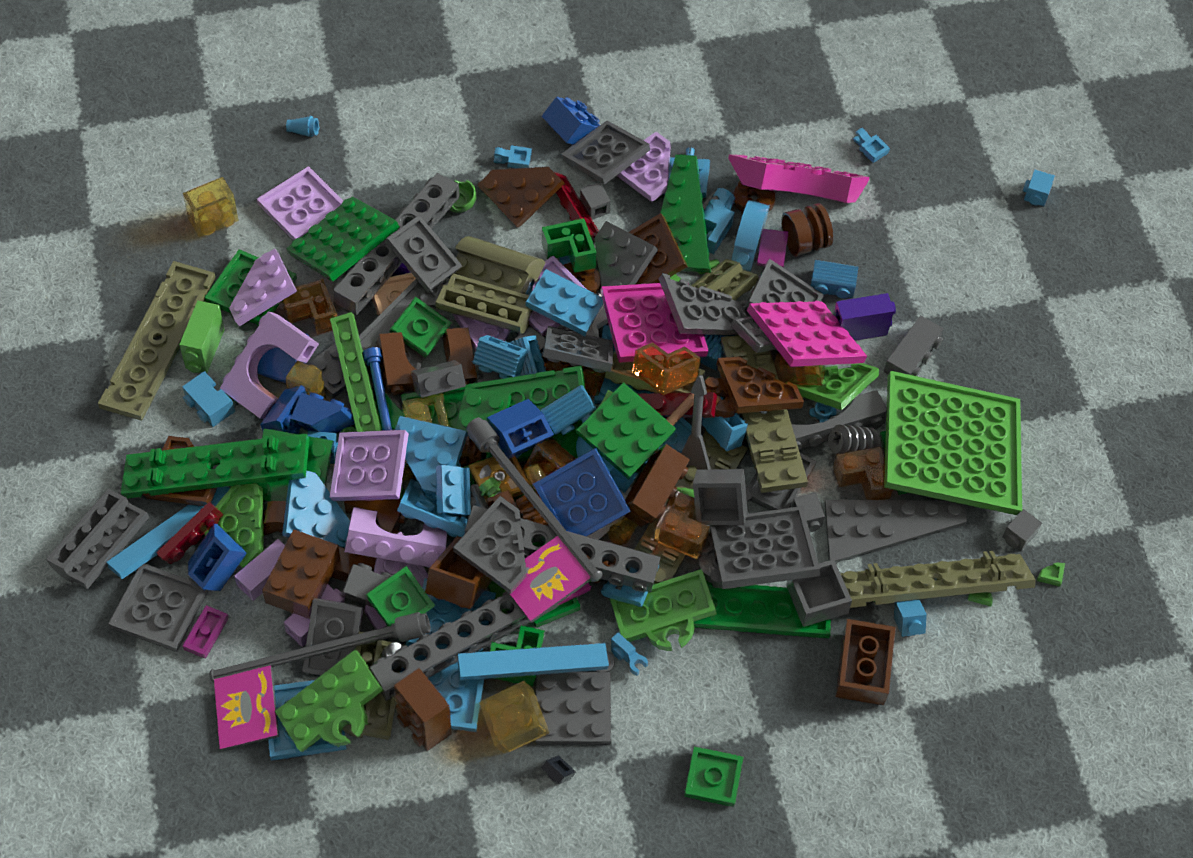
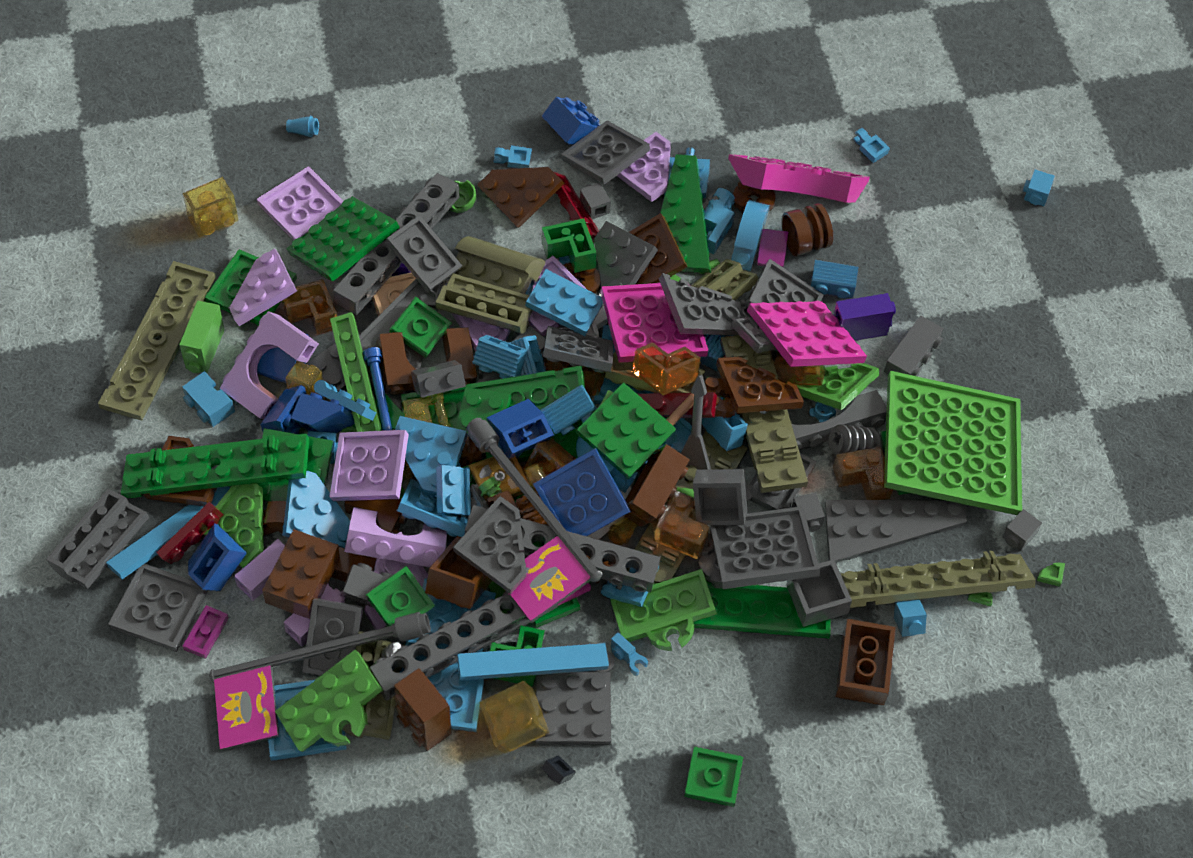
none -> dark azure plate [314,380,376,421]

